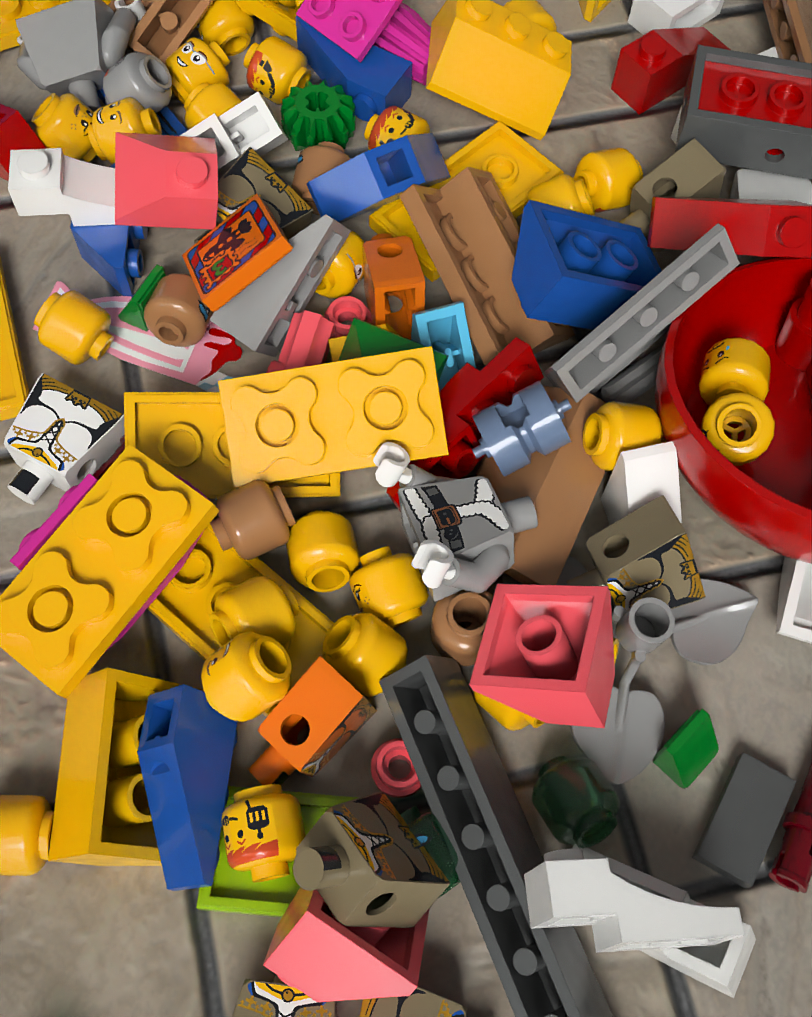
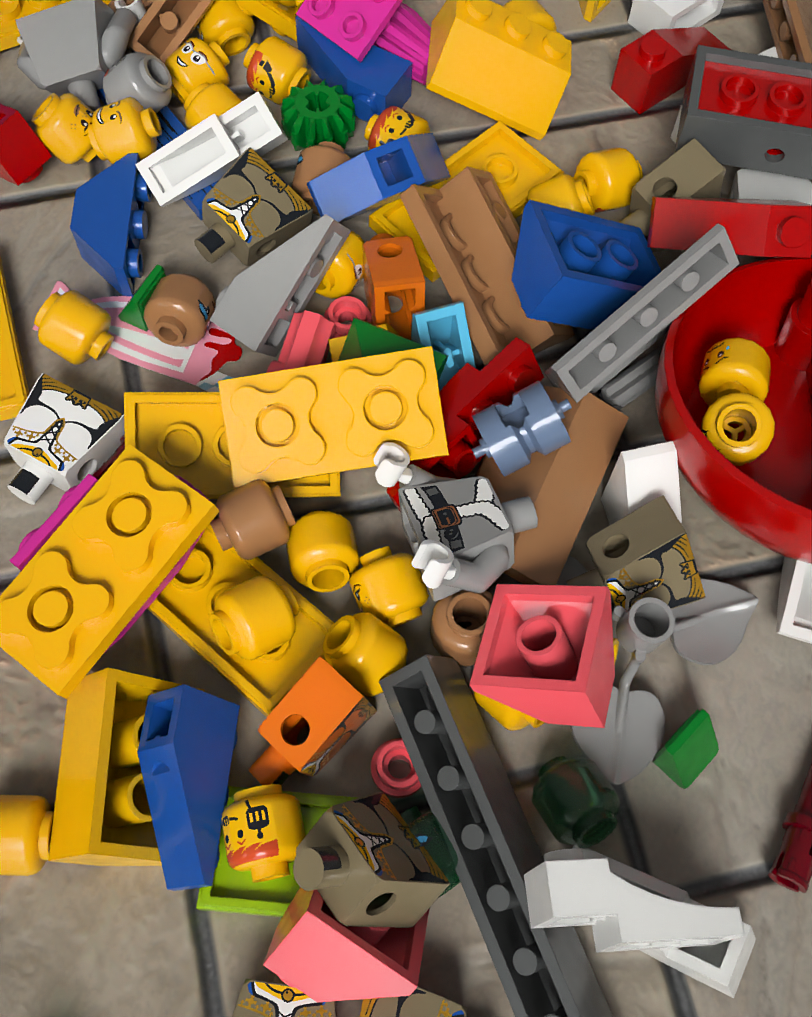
white slope [8,148,115,227] -> none
coral slope [115,132,218,230] -> none
tile [182,194,293,312] -> none
yellow head [201,632,292,722] -> none
yellow head [583,401,666,471] -> none
dark grey tile [692,752,797,888] -> none

